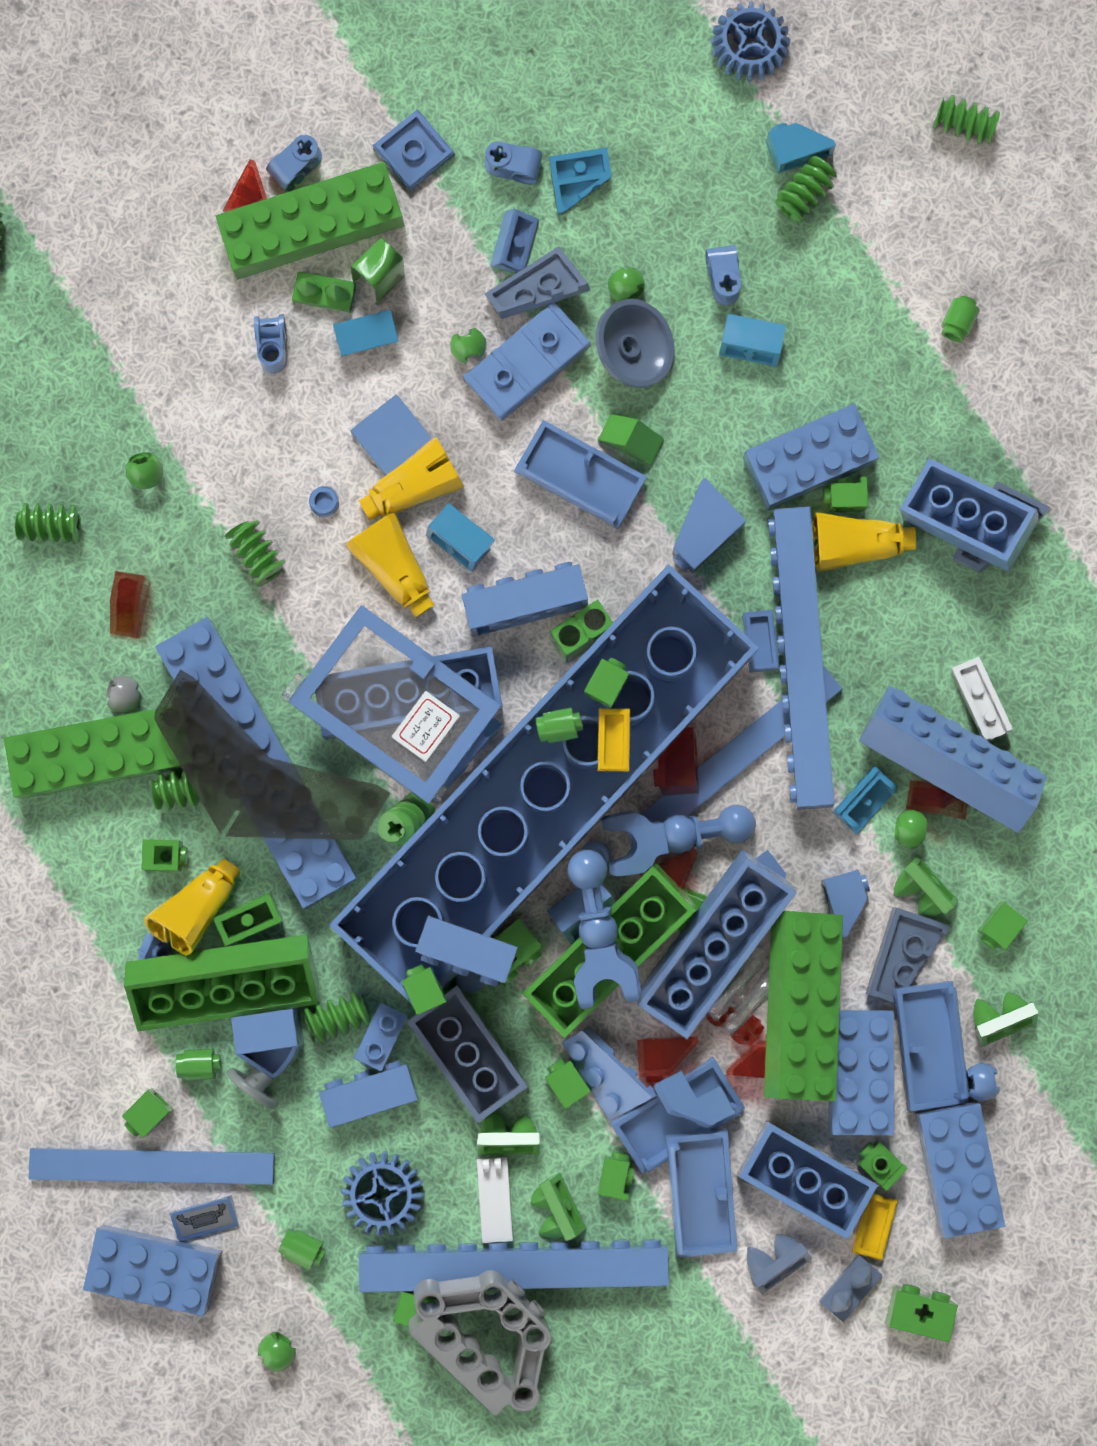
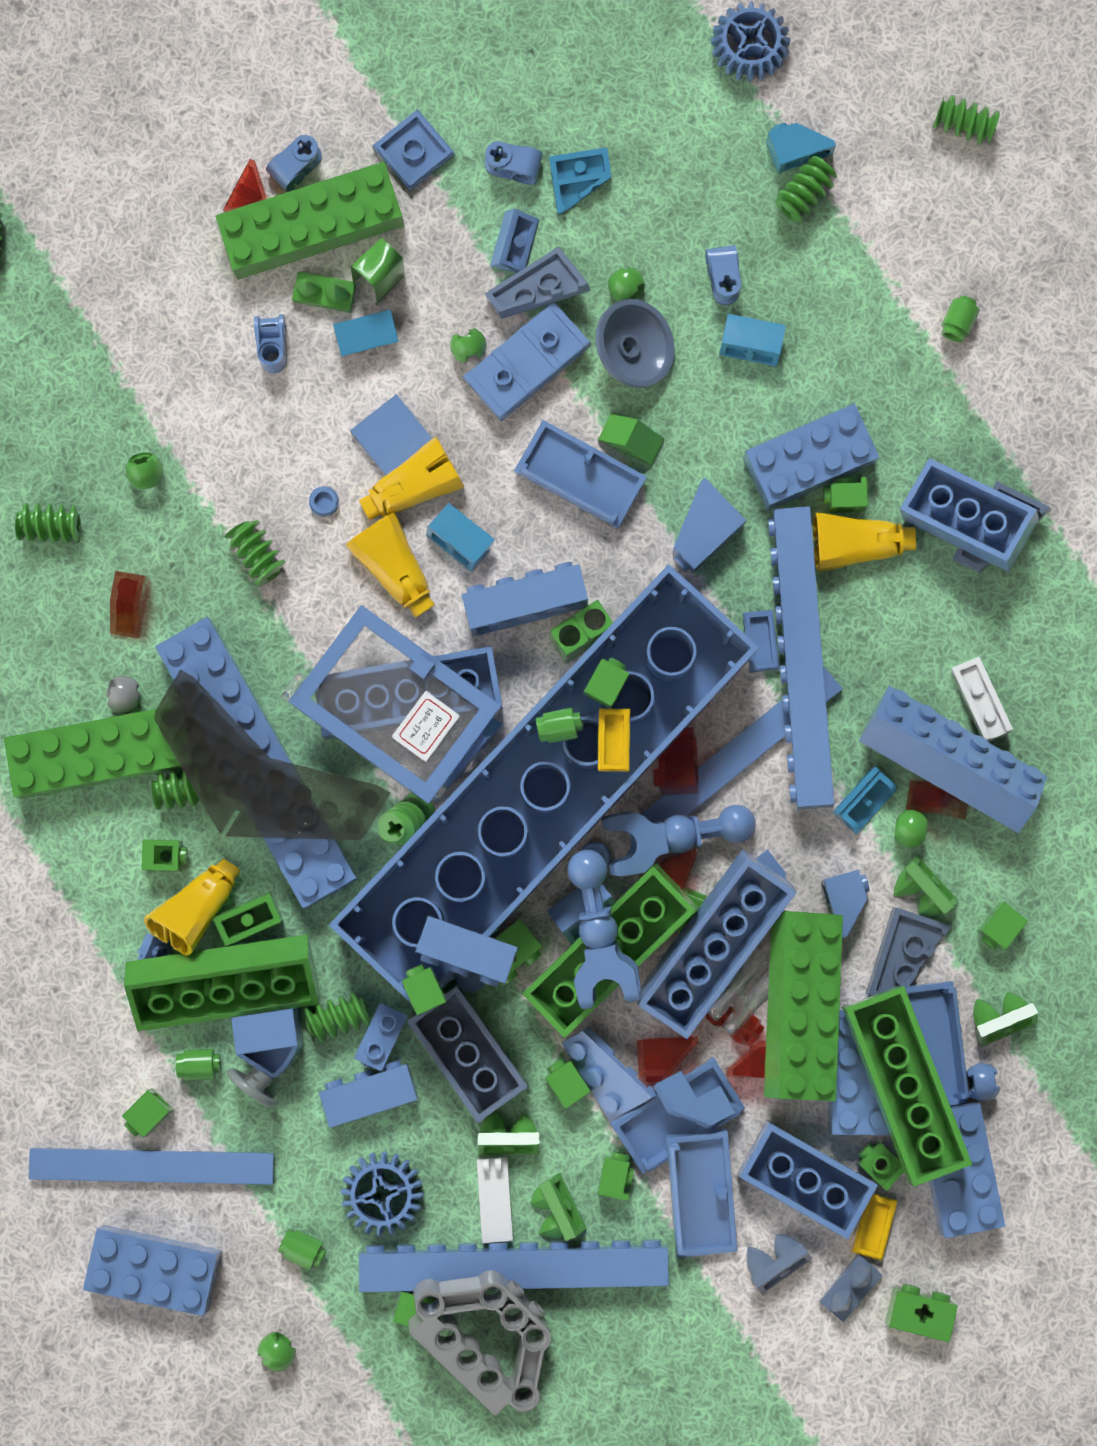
slope [170,1195,239,1242] -> none
none -> bright green brick [841,986,973,1187]

